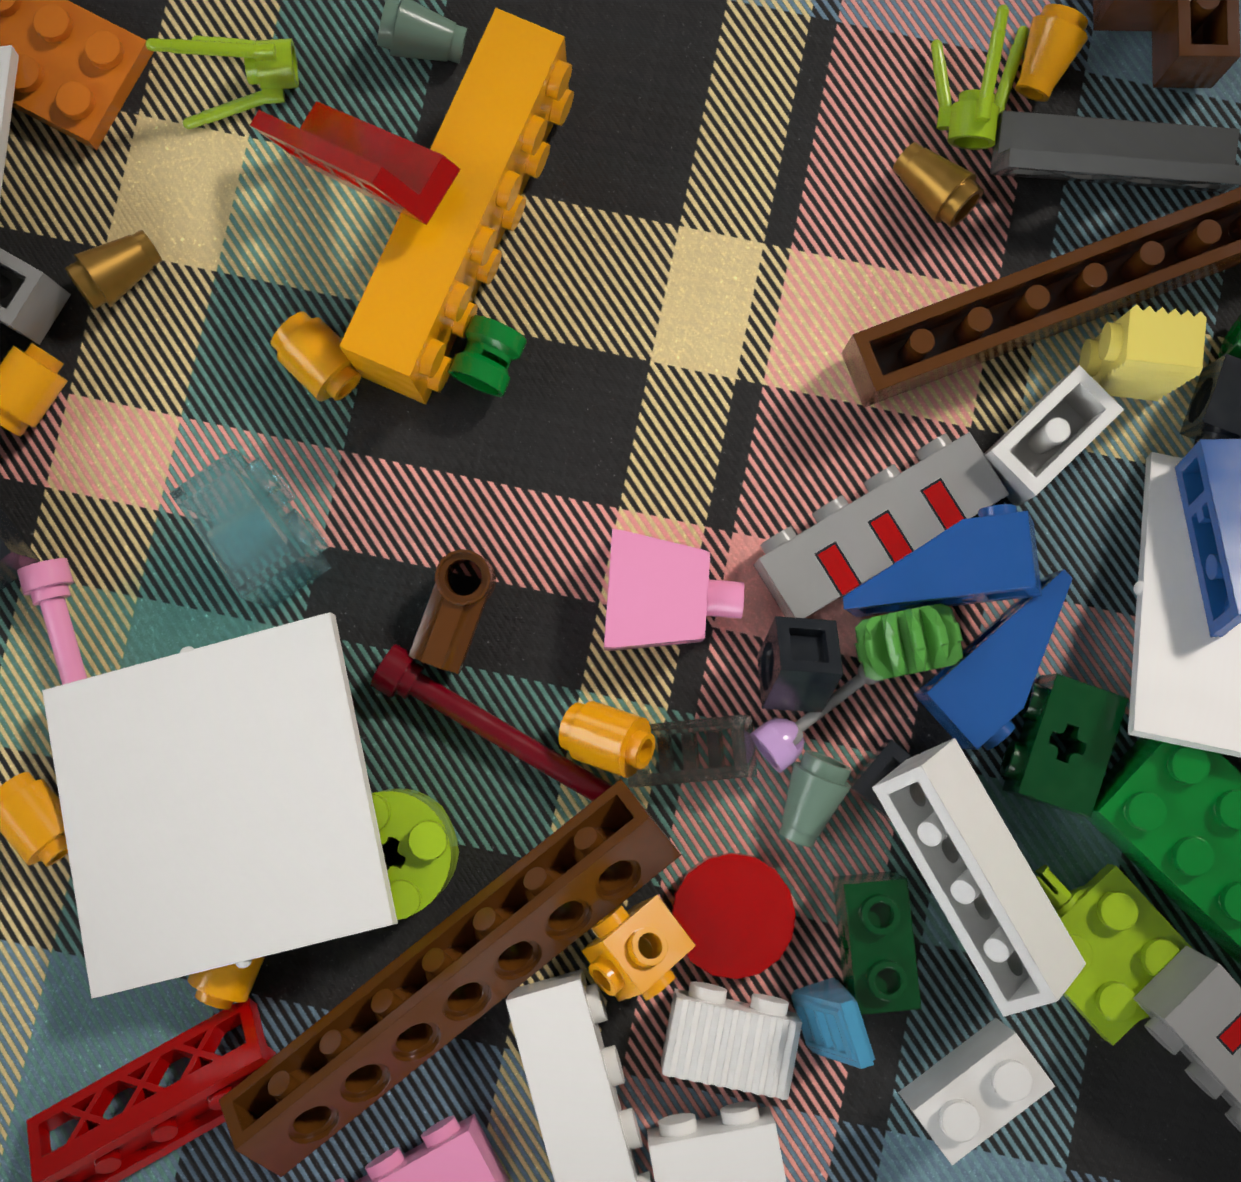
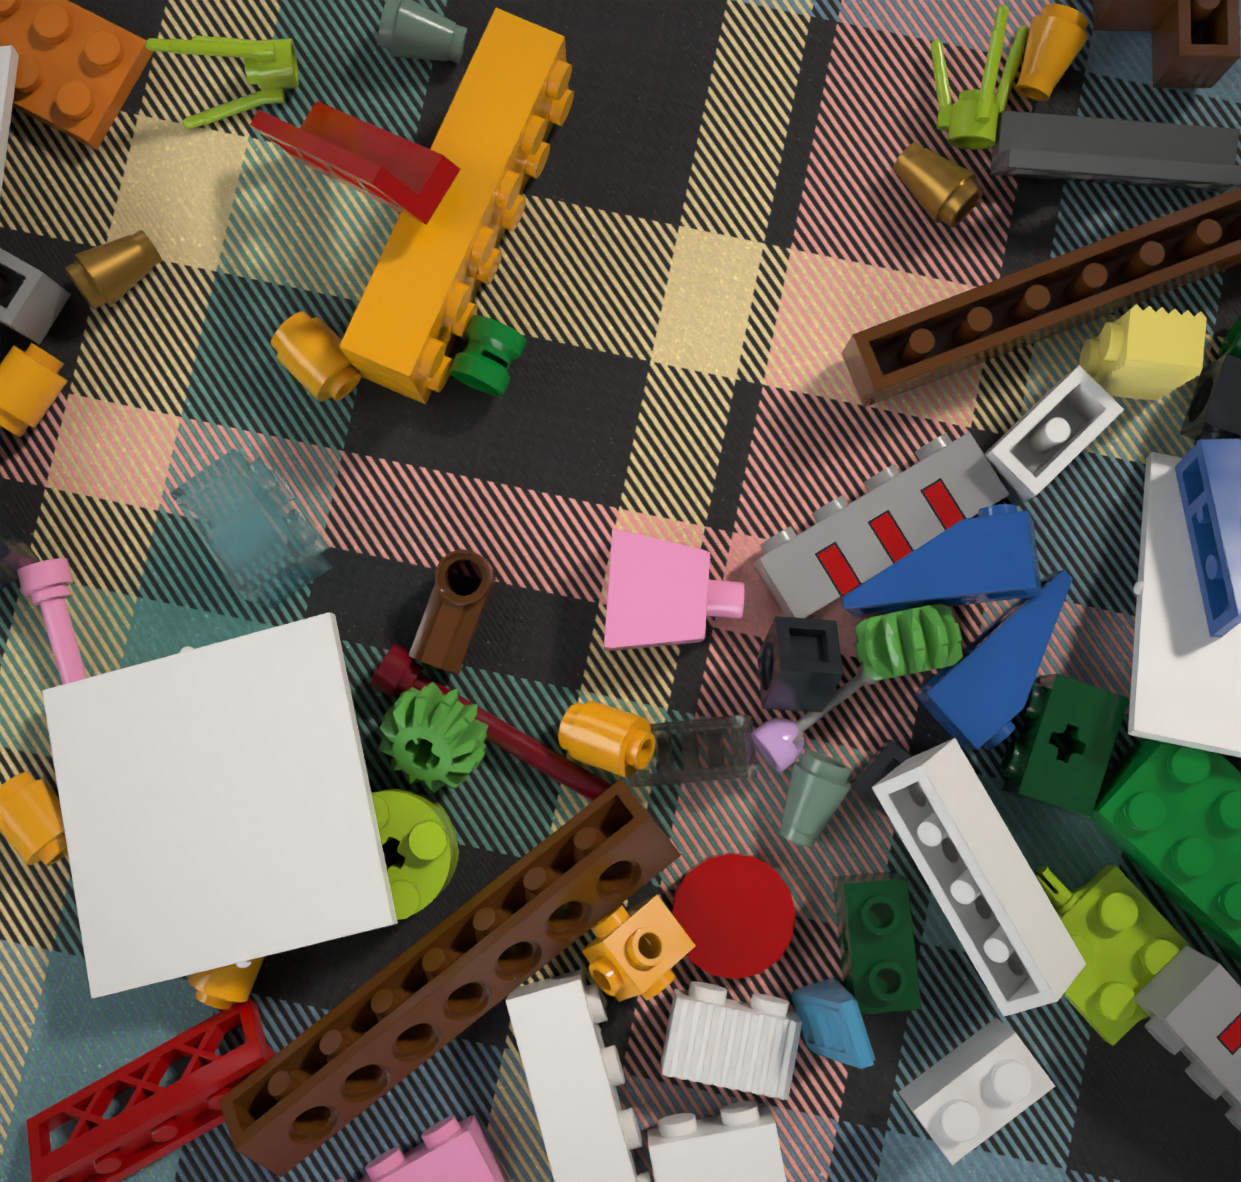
none -> bright green gear [378,681,489,793]

